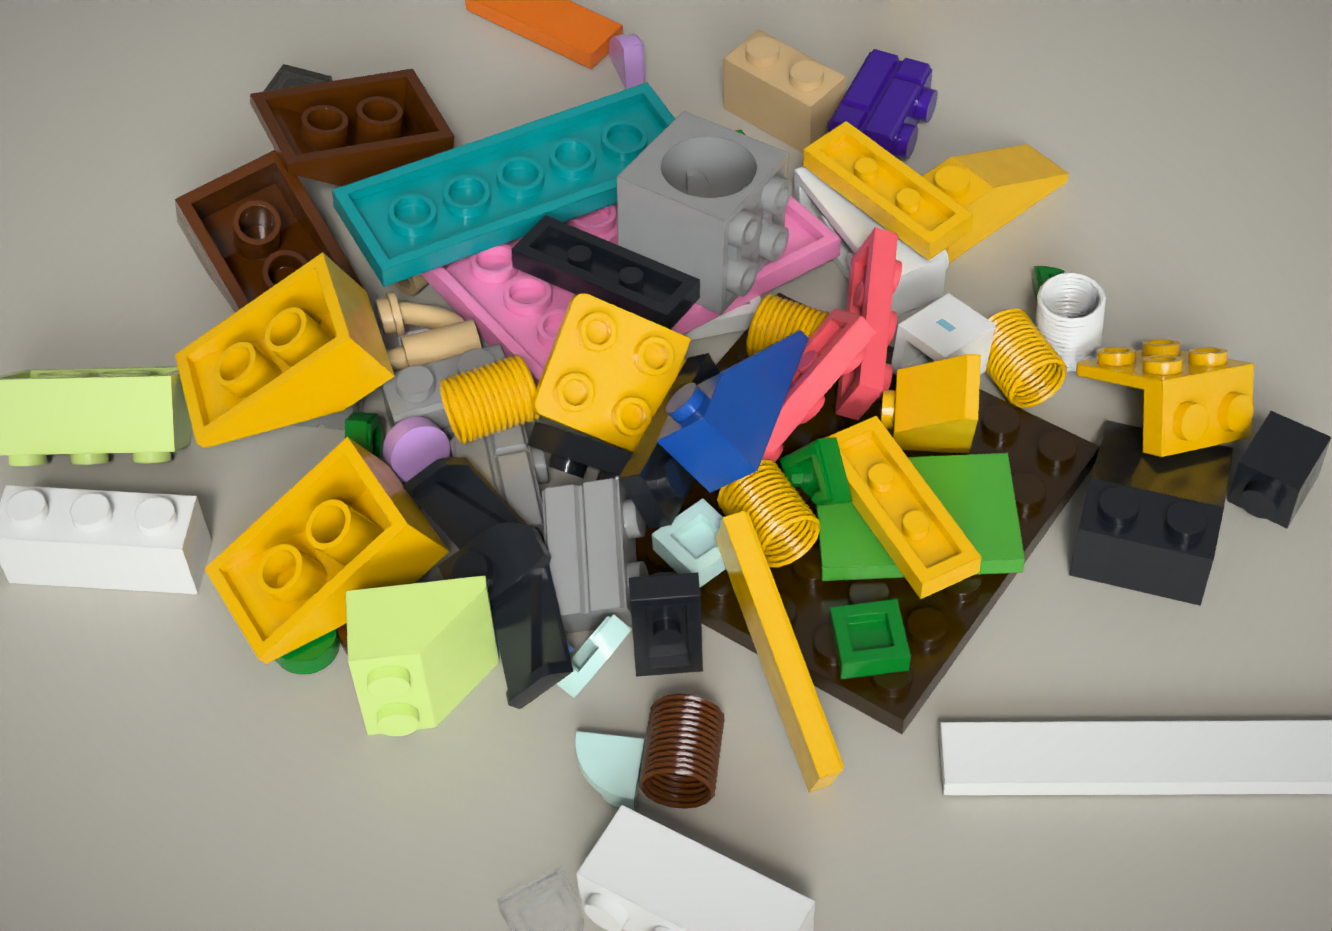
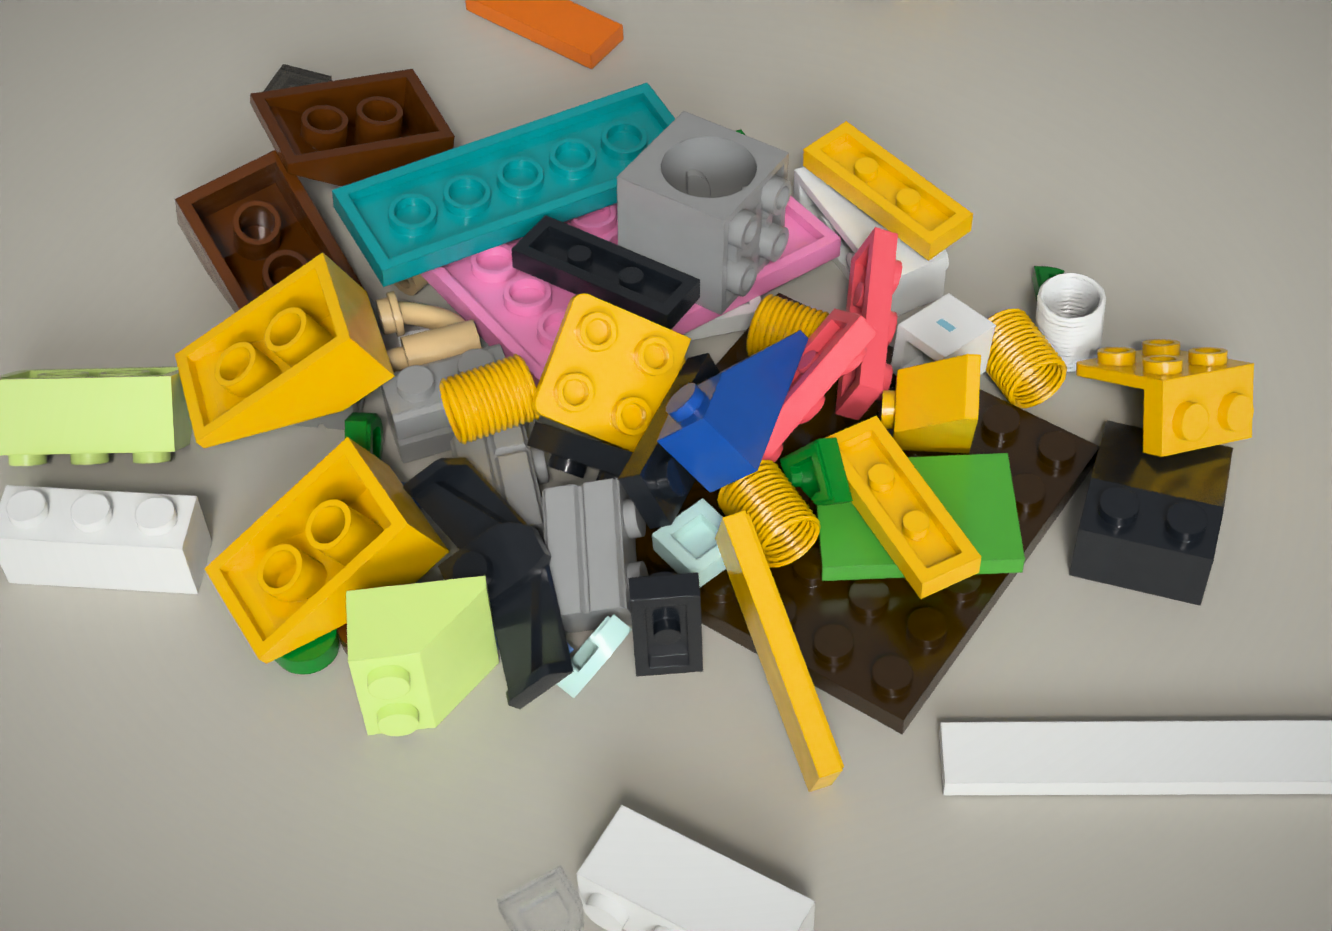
lavender tile [383,416,450,482] -> none
light aqua tile [575,731,645,811] -> none
lavender tile [609,33,645,89] -> none
reddish brown piece [639,693,725,809] -> none
tan brick [723,29,846,153] -> none
dark purple brick [828,49,938,159] -> none
green tile [829,599,911,679] -> none
yellow slope [922,144,1069,263] -> none
black brick [1228,411,1331,529] -> none

